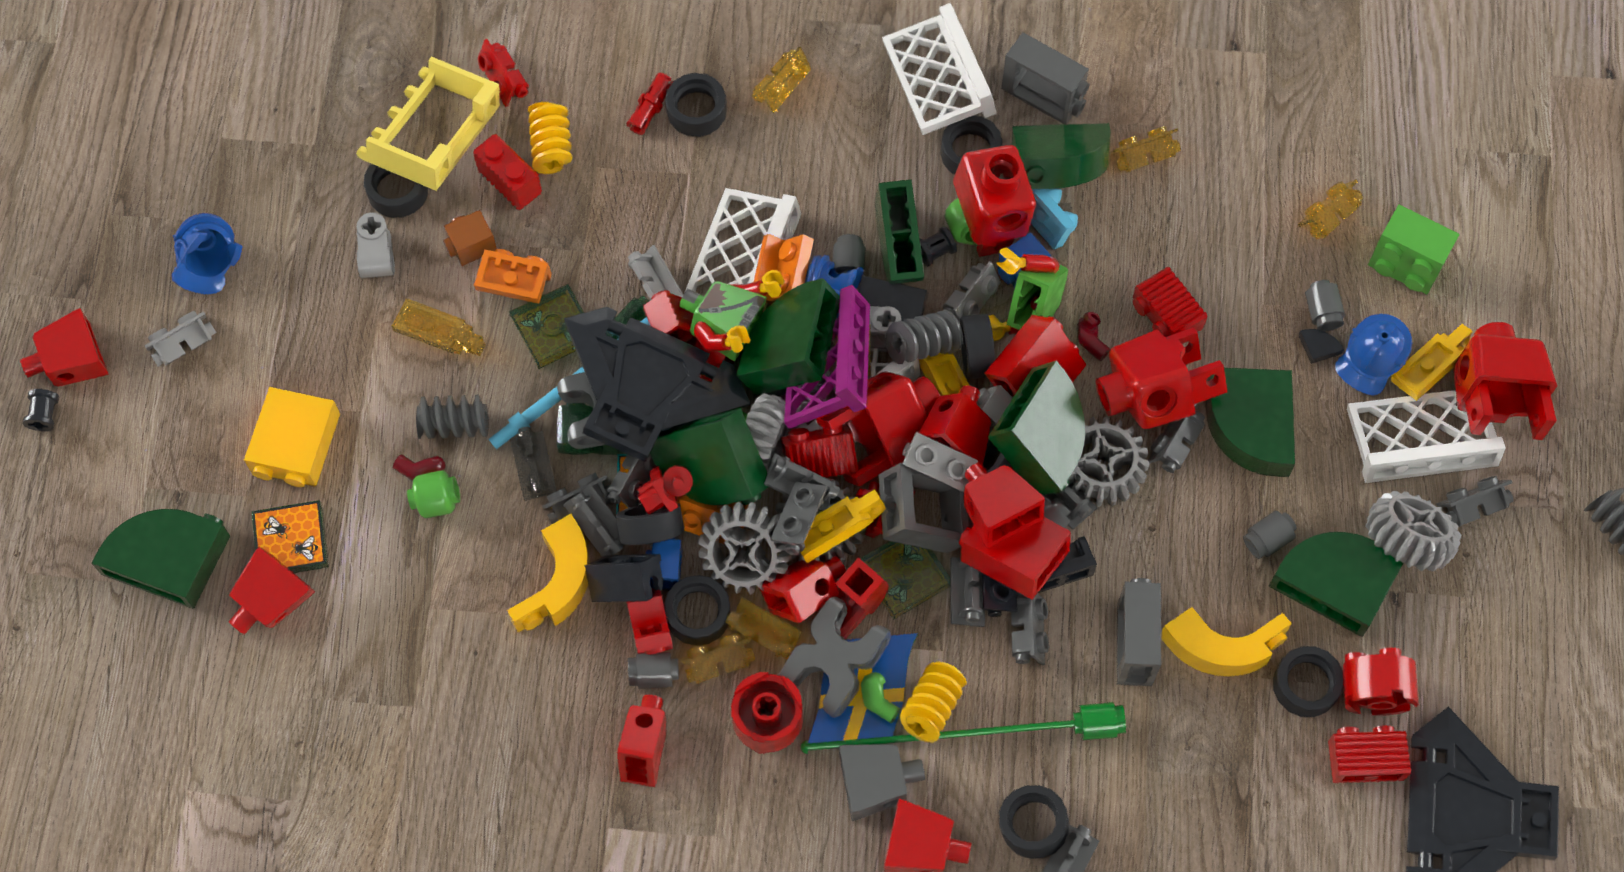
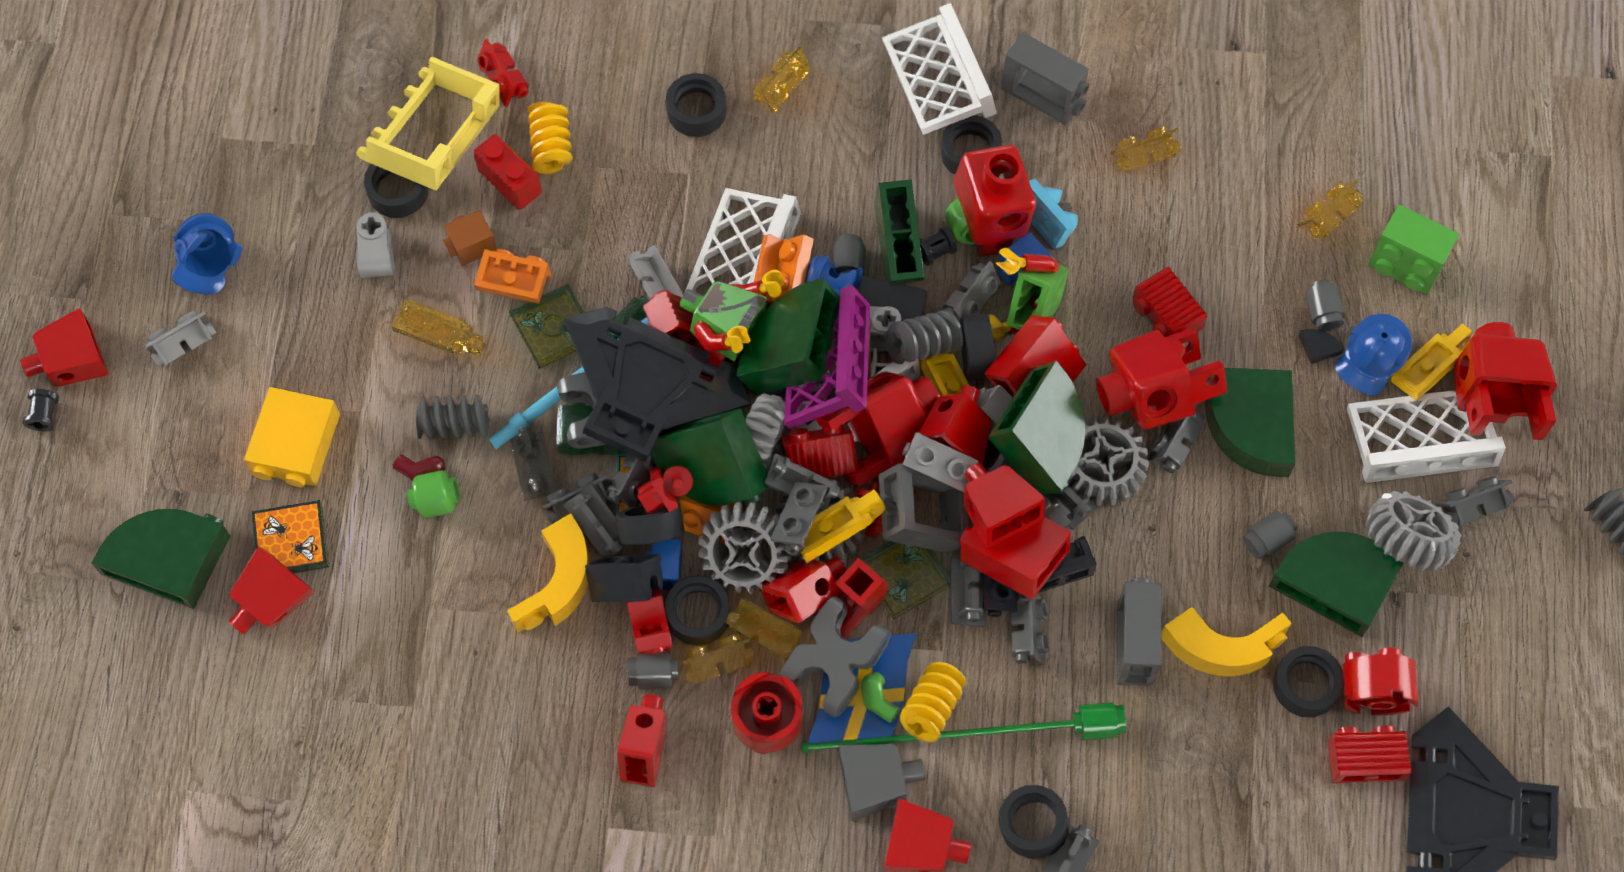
red pin [626,73,673,135] -> none
dark green brick [1012,123,1111,189] -> none
dark red arm [1077,311,1111,361] -> none

